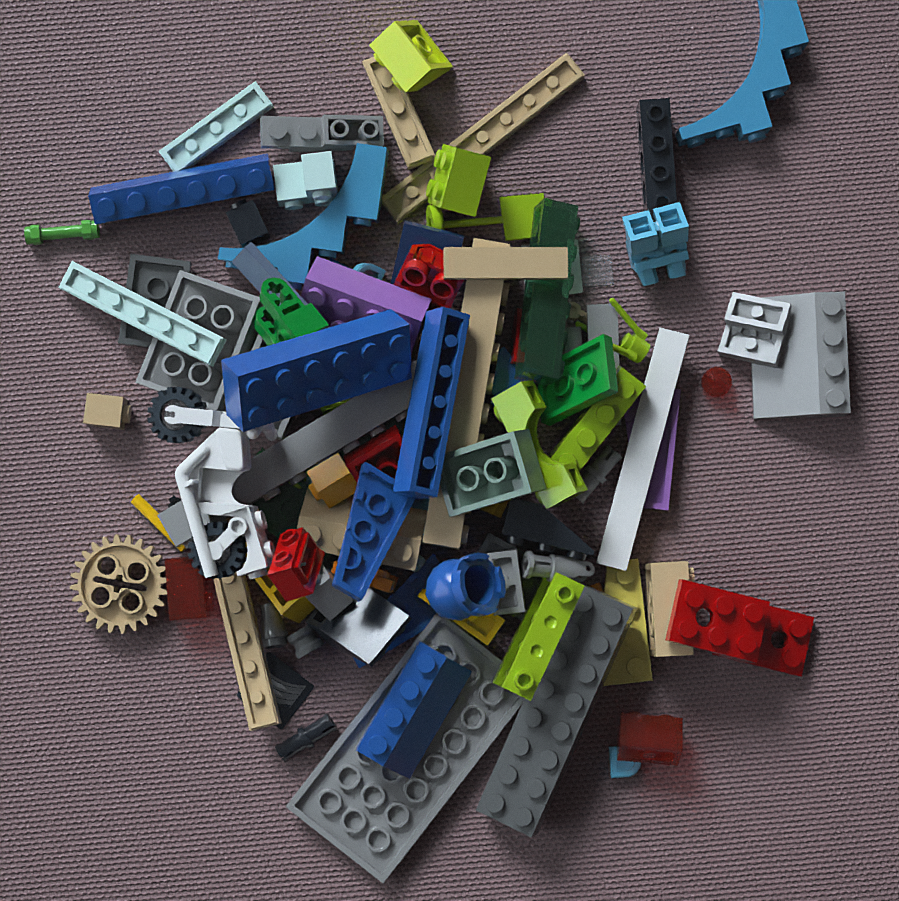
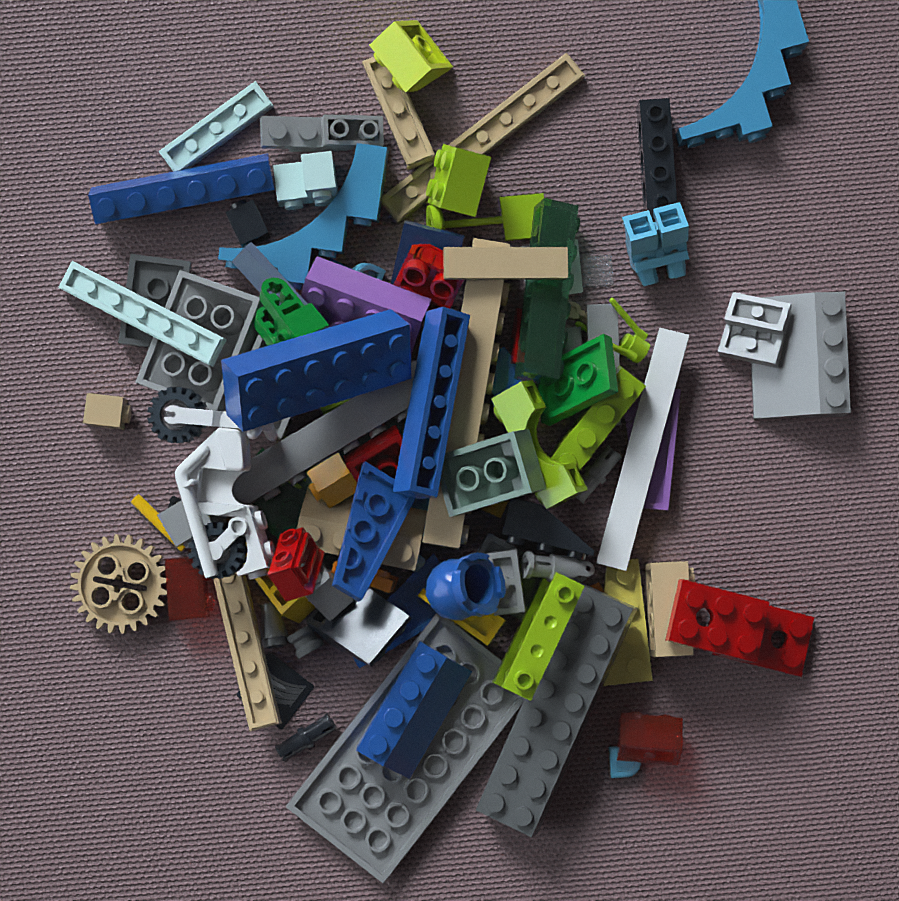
bright green bar [24,220,100,245] -> none
clear red tile [701,367,732,398] -> none

